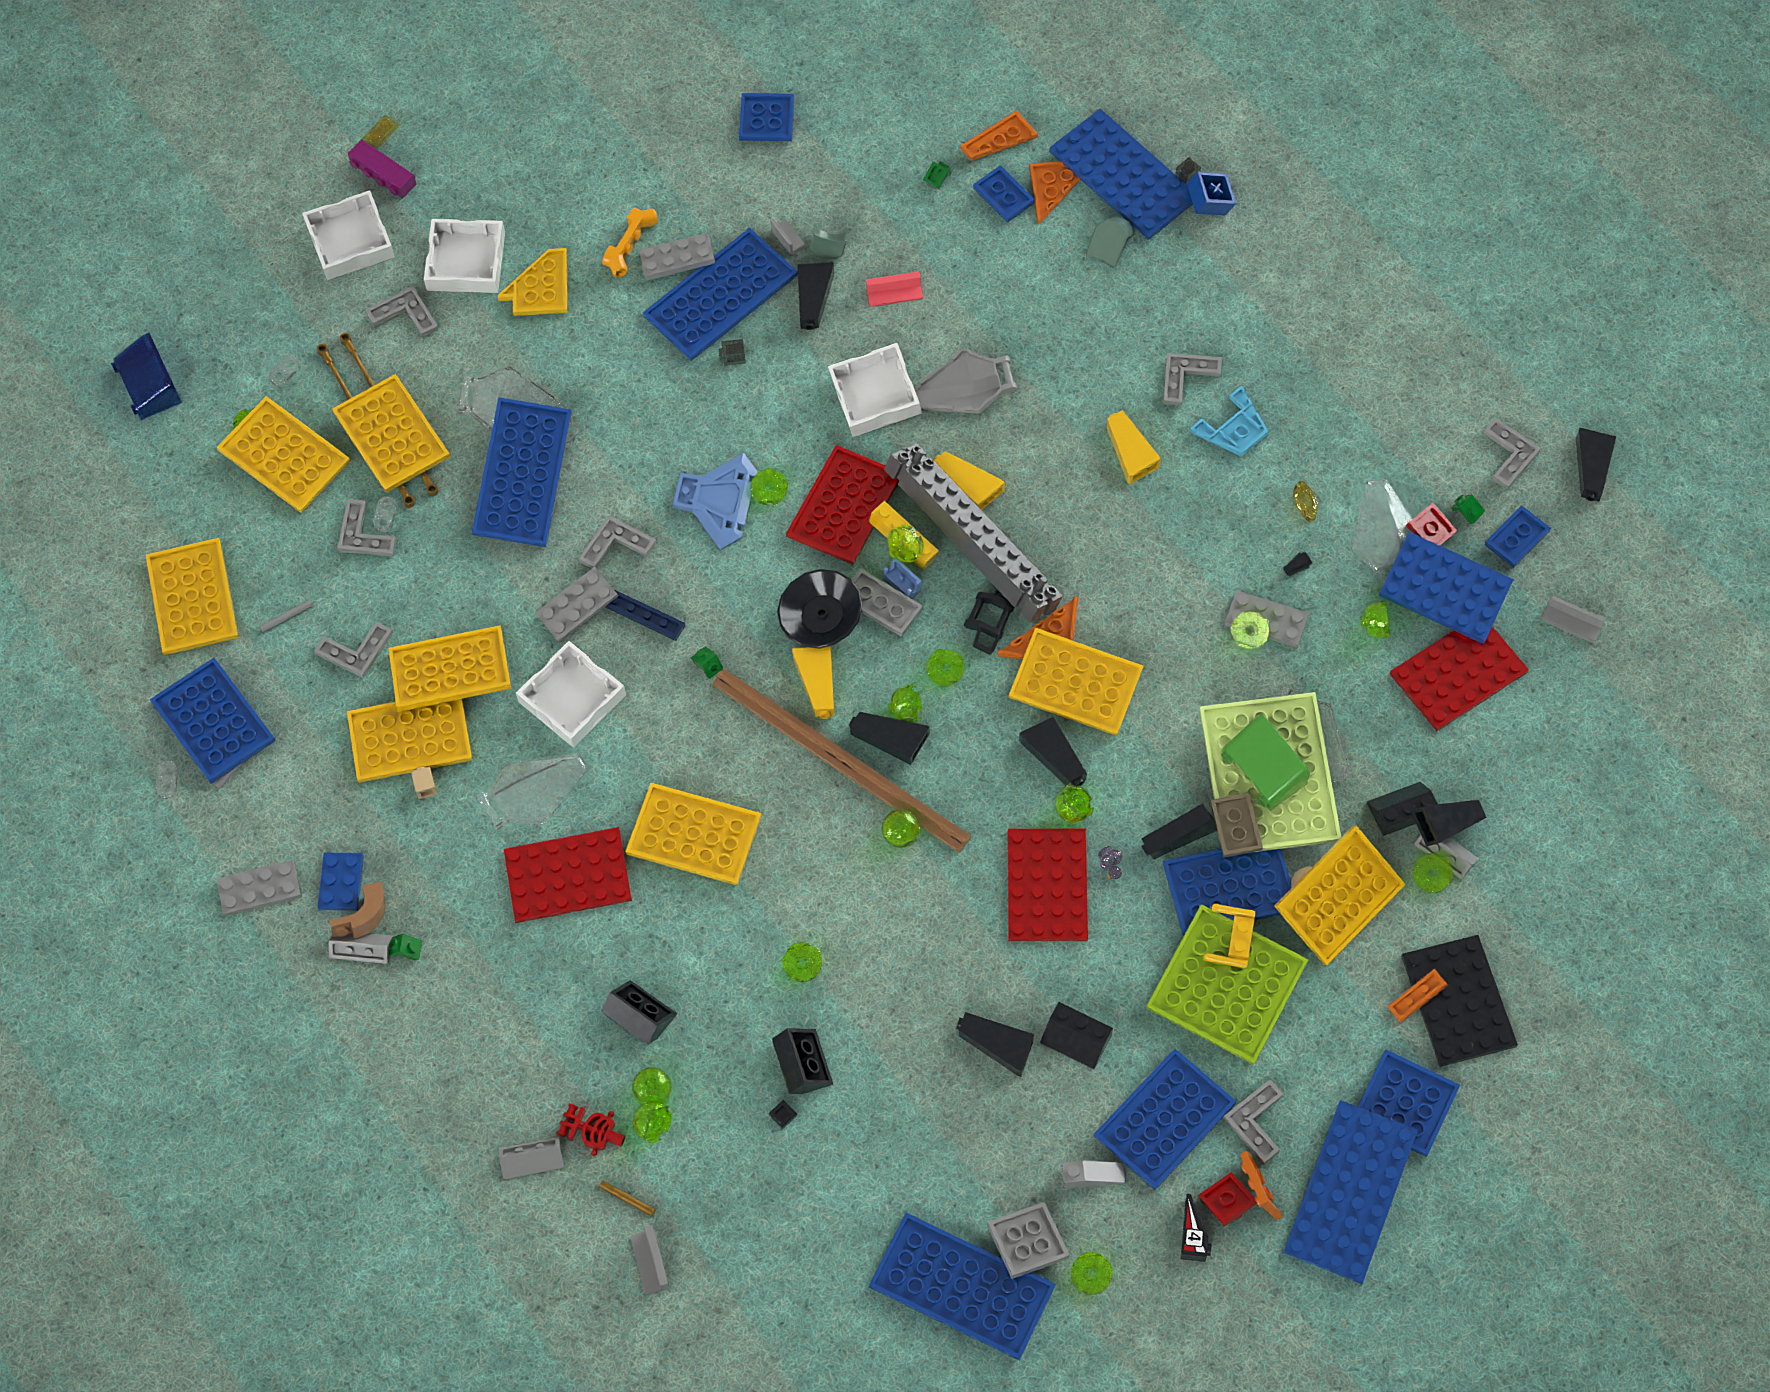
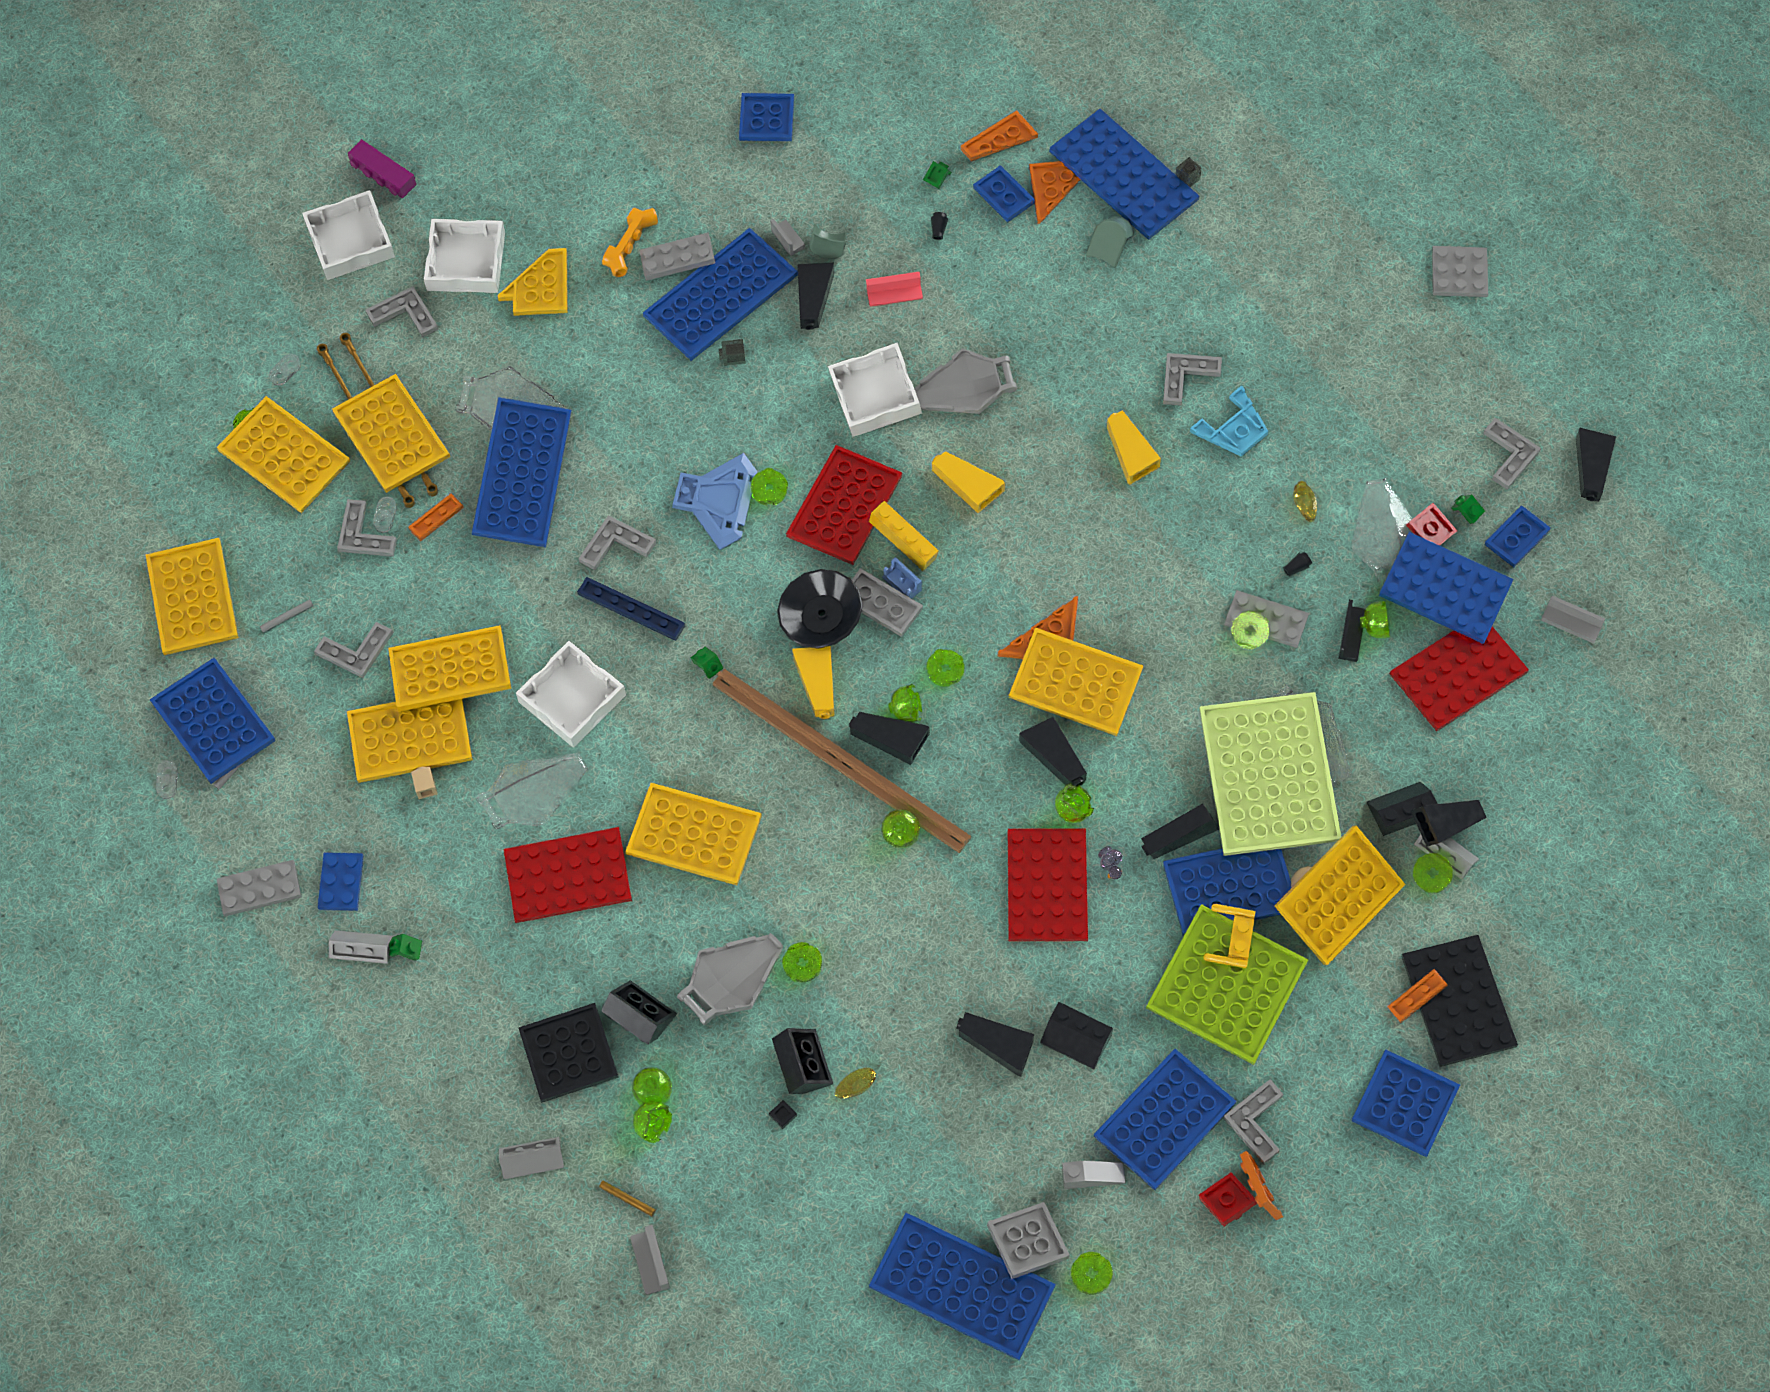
clear blue windscreen [111,332,182,420] -> none
medium nougat arch [329,881,386,939] -> none
clear yellow plate [362,115,399,149] -> none
light grey plate [536,567,618,643] -> none
red torso [556,1103,626,1156] -> none
dark grey brick [884,443,1063,623] -> none
clear neon green plate [888,525,924,563] -> none
black bar [964,589,1015,655] -> none
slope [1180,1194,1212,1262] -> none
blue brick [1187,172,1236,215] -> none
dark tan plate [1210,793,1263,858] -> none
bright green windscreen [1221,714,1310,811] -> none
blue plate [1283,1100,1418,1284] -> none
none -> orange tile [408,494,464,541]
none -> black plate [518,1003,619,1103]
none -> light grey windscreen [677,933,783,1025]
none -> clear yellow arm [835,1068,876,1099]
none -> black cone [931,212,948,240]
none -> black panel [1338,599,1367,662]
none -> light grey plate [1432,246,1488,297]

